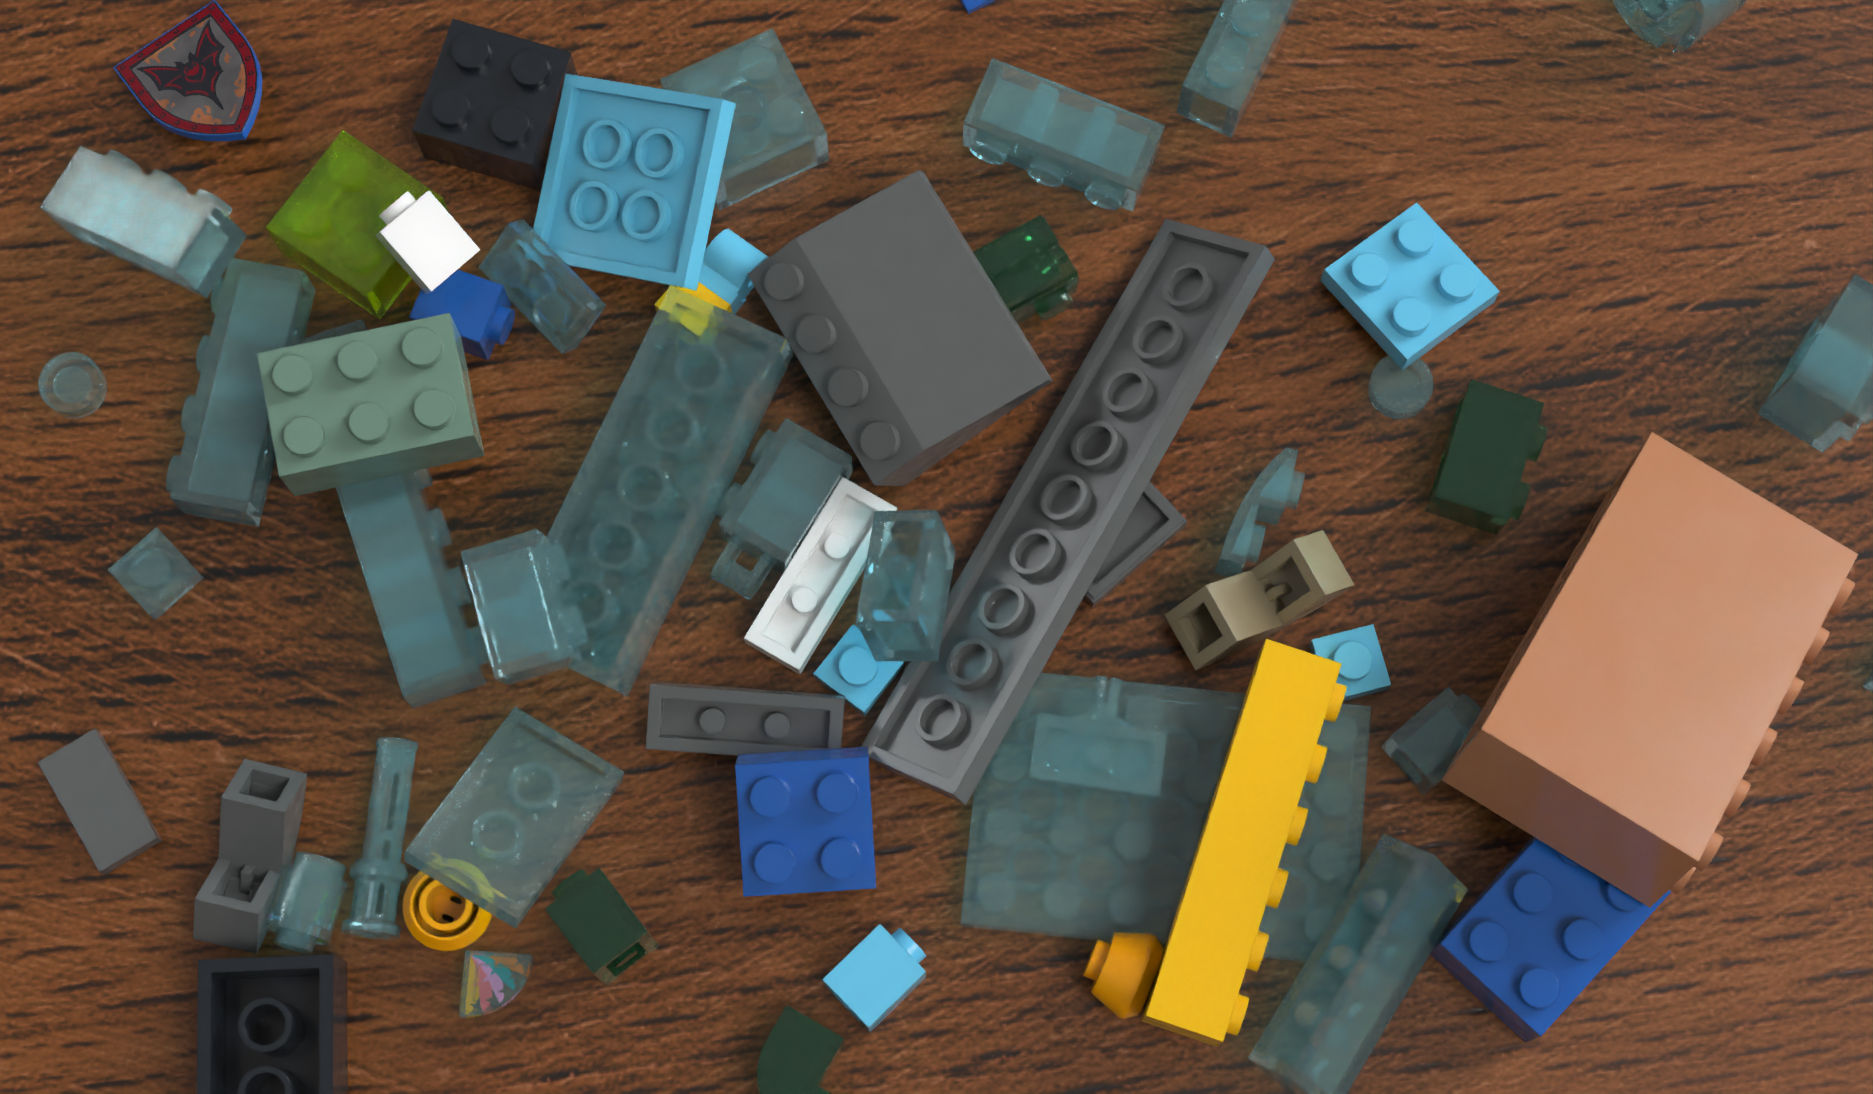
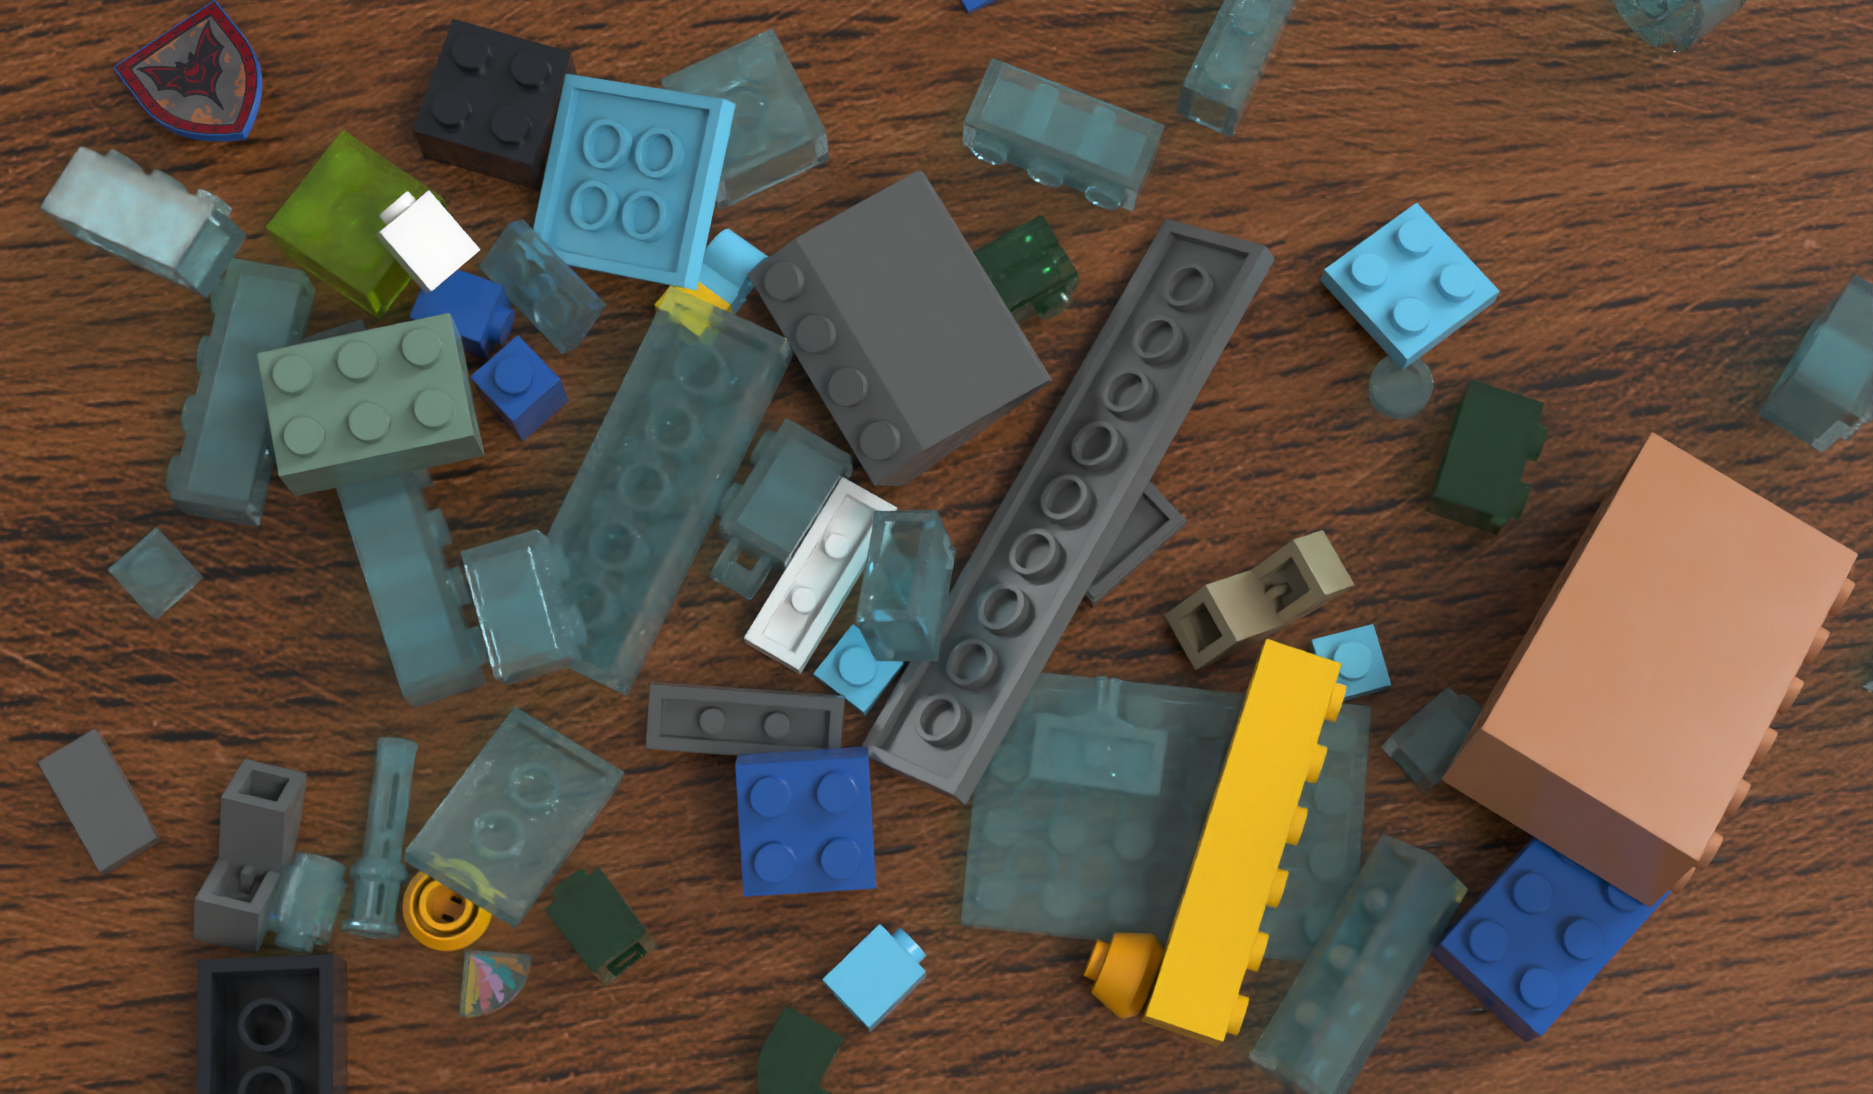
clear light blue tile [38,352,107,418] -> none
clear light blue slope [1214,447,1305,577] -> none
none -> blue brick [470,335,569,442]

